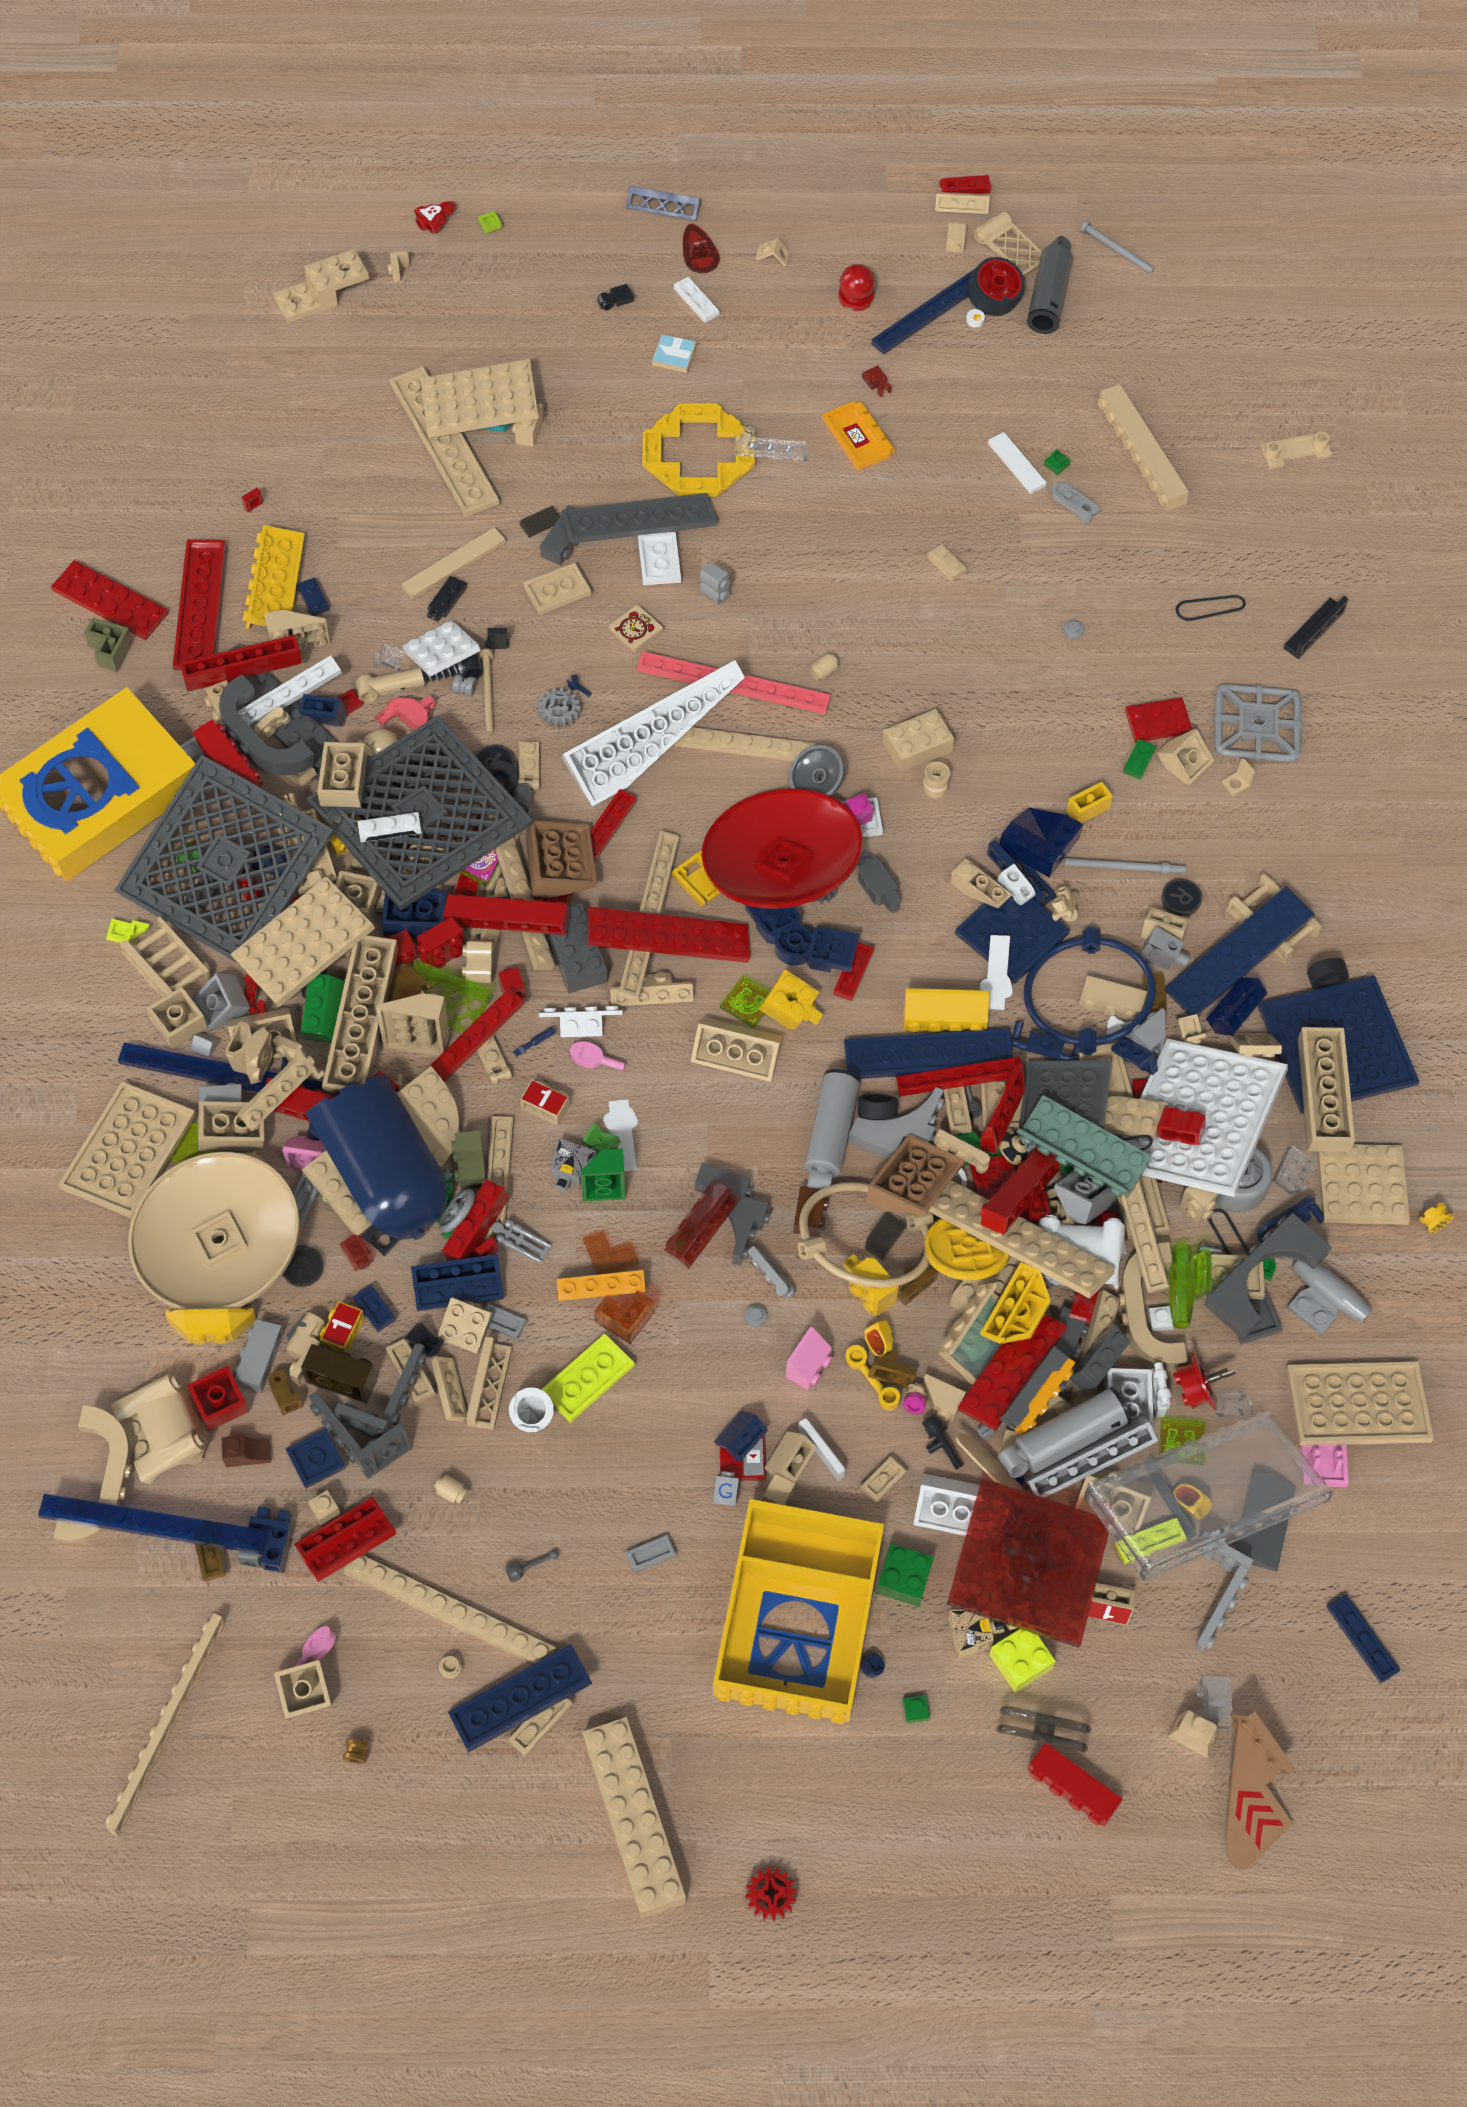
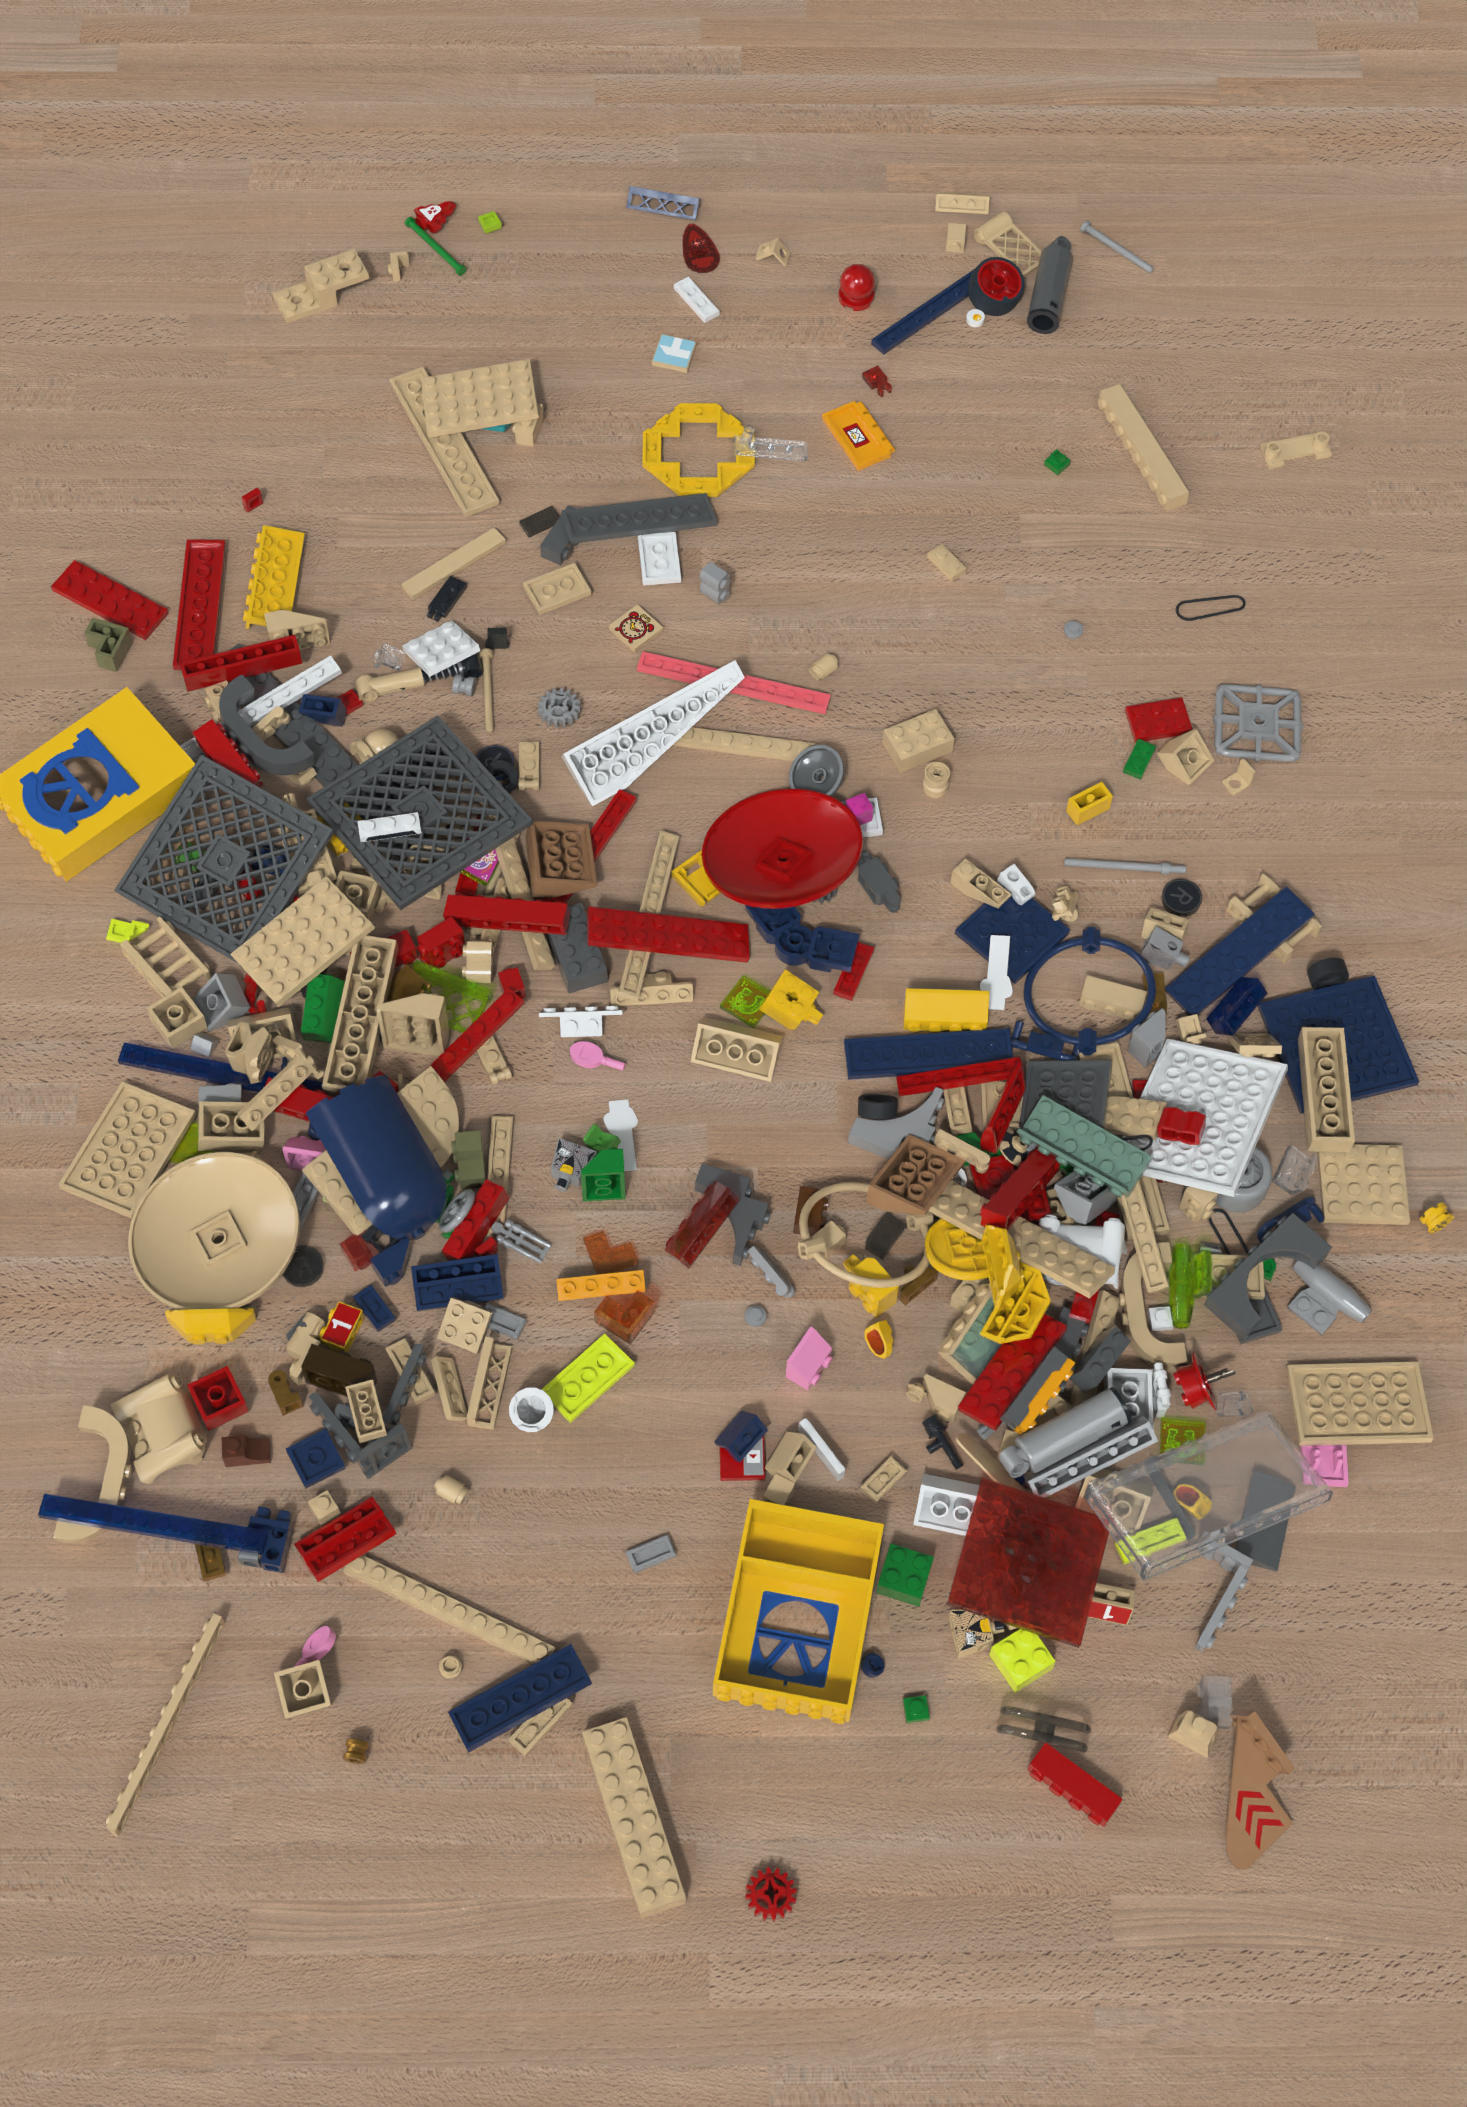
light grey brick [233,1319,284,1393] -> none
dark blue plate [297,577,330,616] -> none
tan brick [317,742,367,808] -> none
coral connector [375,696,435,731] -> none
dark blue brick [382,890,447,937] -> none
black bracket [404,1322,444,1358] -> none
dark grey hinge [505,1550,559,1583] -> none
dark grey brick [512,784,532,813] -> none
dark blue piece [513,1027,556,1057] -> none
brick [520,1080,570,1126] -> none
dark blue hand [566,674,592,697] -> none
black plate [597,283,634,311] -> none
light grey brick [713,1471,739,1506] -> none
light grey piece [804,1069,860,1189] -> none
yellow piece [845,1345,900,1411] -> none
pearl gold slope [868,1351,917,1388] -> none
dark pink tile [903,1392,927,1414] -> none
red plate [939,175,991,194] -> none
dark grey hinge [965,1086,982,1118] -> none
dark blue fence [987,840,1057,907] -> none
white tile [988,432,1047,494] -> none
clear blue slope [999,808,1083,878] -> none
light grey plate [1051,482,1100,523] -> none
white piece [1106,1016,1133,1039] -> none
dark blue bracket [1111,1036,1158,1075] -> none
black fence [1283,596,1349,659] -> none
dark blue tile [1326,1594,1401,1684] -> none
none -> tan piece [346,1379,387,1443]
none -> dark blue slope [370,1237,411,1287]
none -> green bar [405,216,466,276]
none -> tan brick [812,1220,846,1259]
none -> yellow wedge [982,1225,1024,1309]

